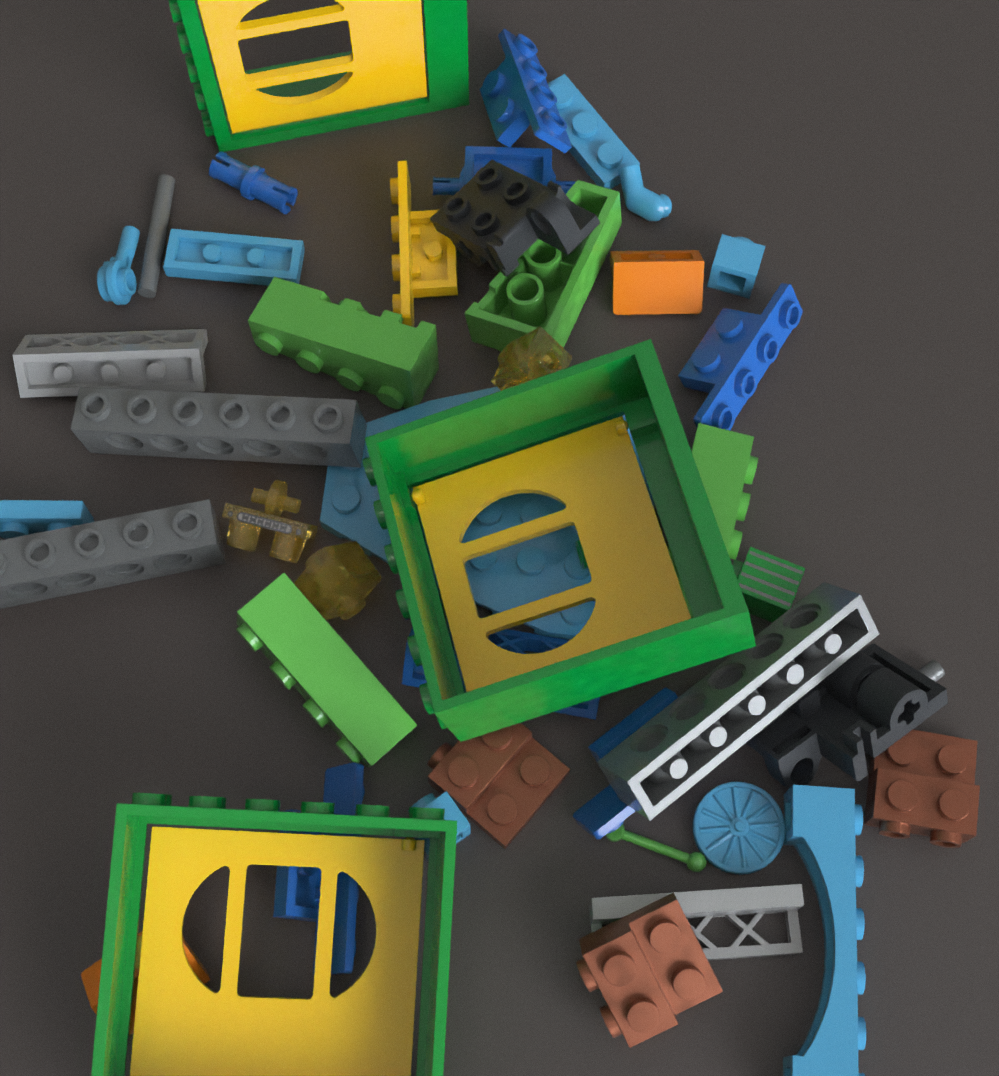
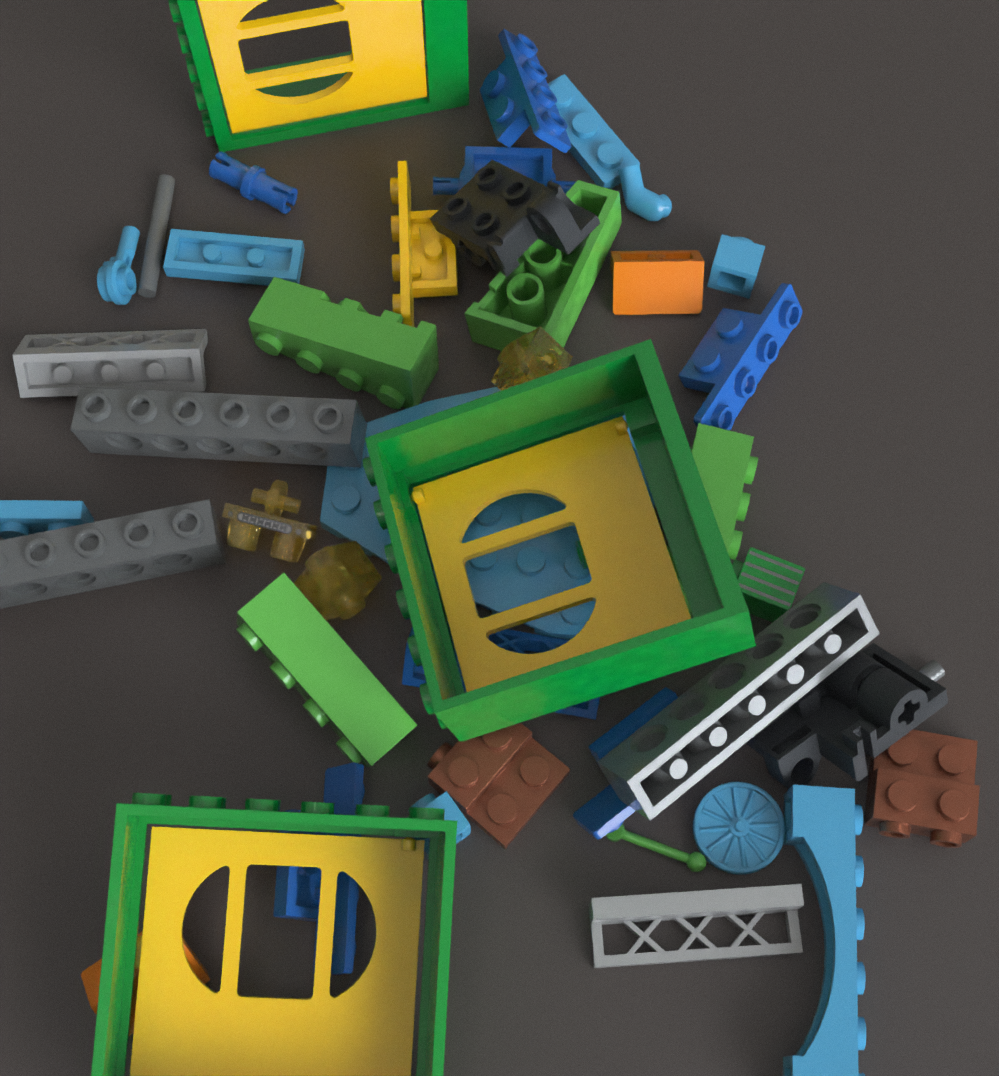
copper plate [576,892,723,1048] -> none

